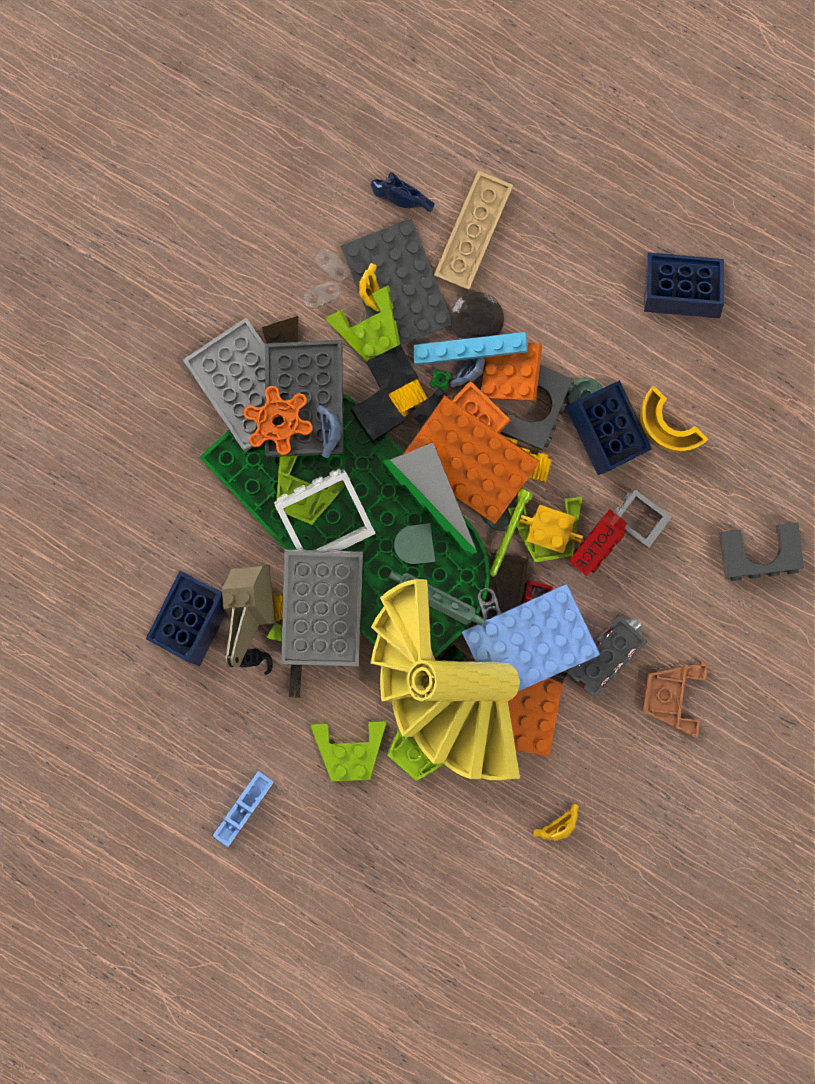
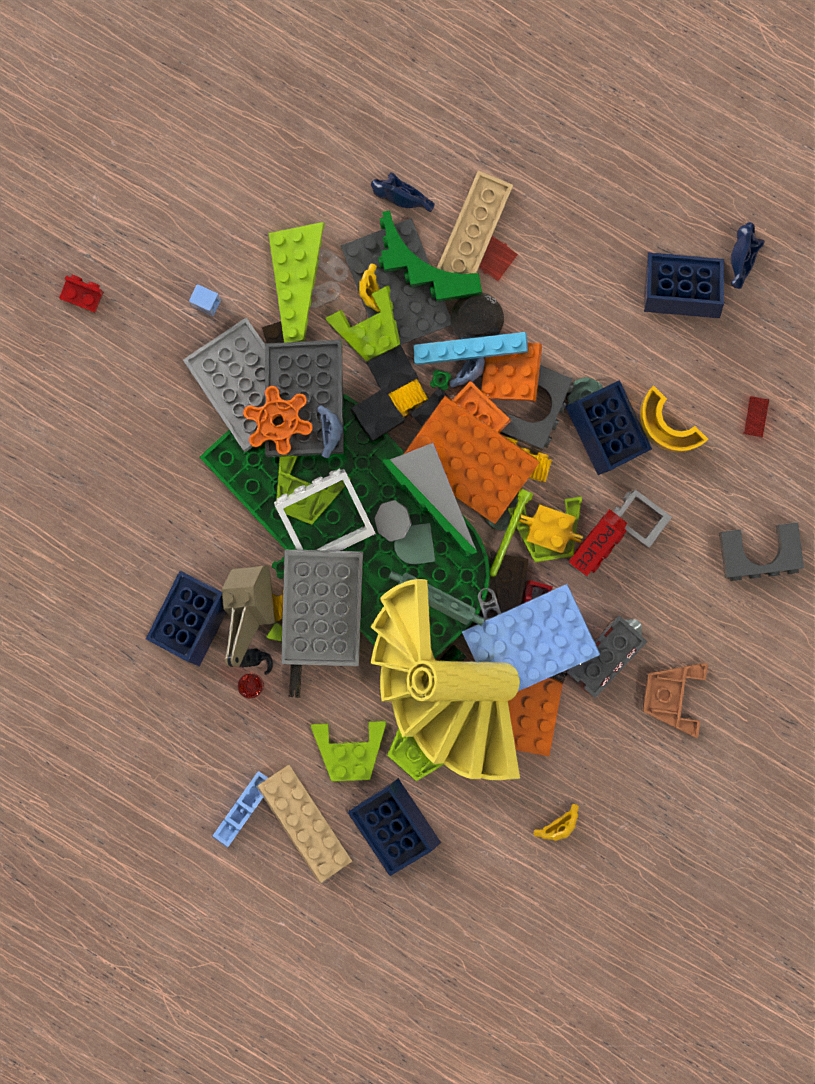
none -> red bracket [59,275,104,313]
none -> light blue panel [189,285,221,316]
none -> clear red wheel [238,673,264,699]
none -> tan plate [256,765,352,883]
none -> lime wing [269,222,325,343]
none -> green plate [272,557,284,579]
none -> dark blue slope [348,778,441,876]
none -> light grey piece [375,500,412,542]
none -> green arch [378,210,482,303]
none -> clear red piece [479,236,518,281]
none -> dark blue animal [731,222,765,289]
none -> clear red tile [743,396,769,438]

